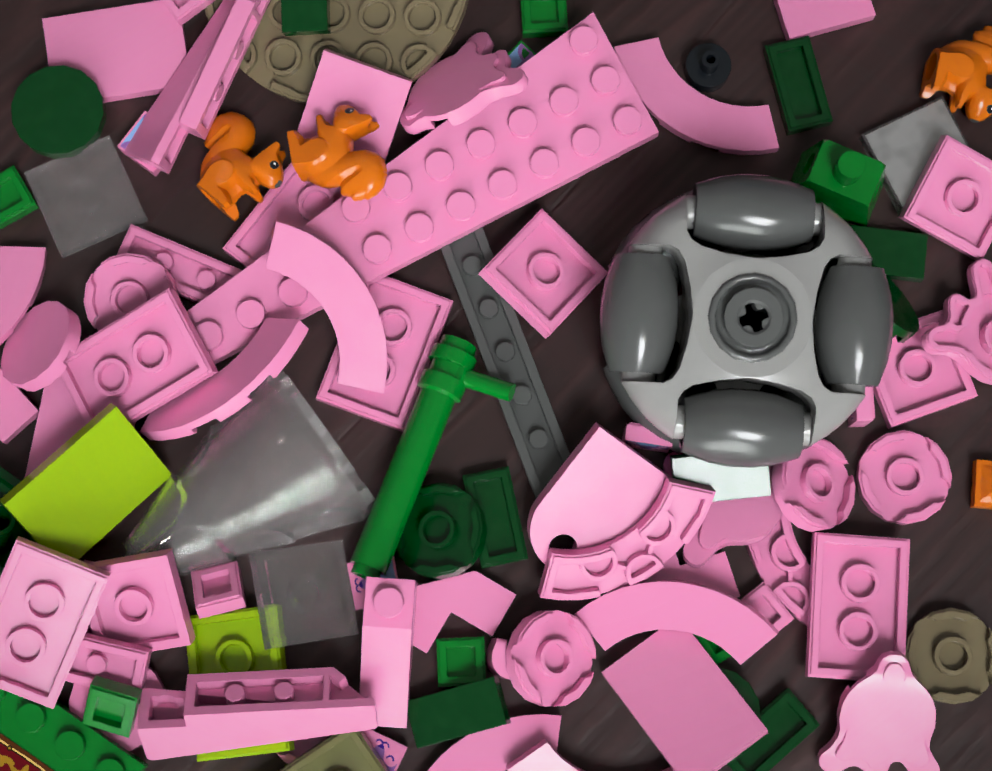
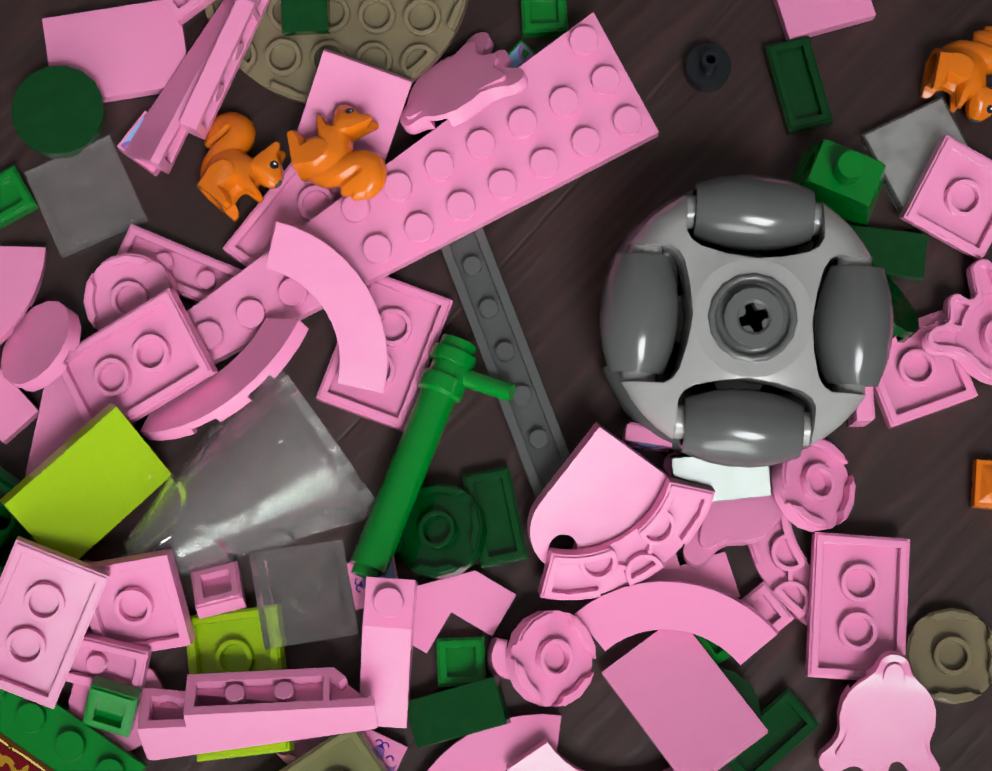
bright pink tile [478,209,608,339] -> none
bright pink tile [614,37,779,155] -> none
bright pink tile [855,430,952,525] -> none

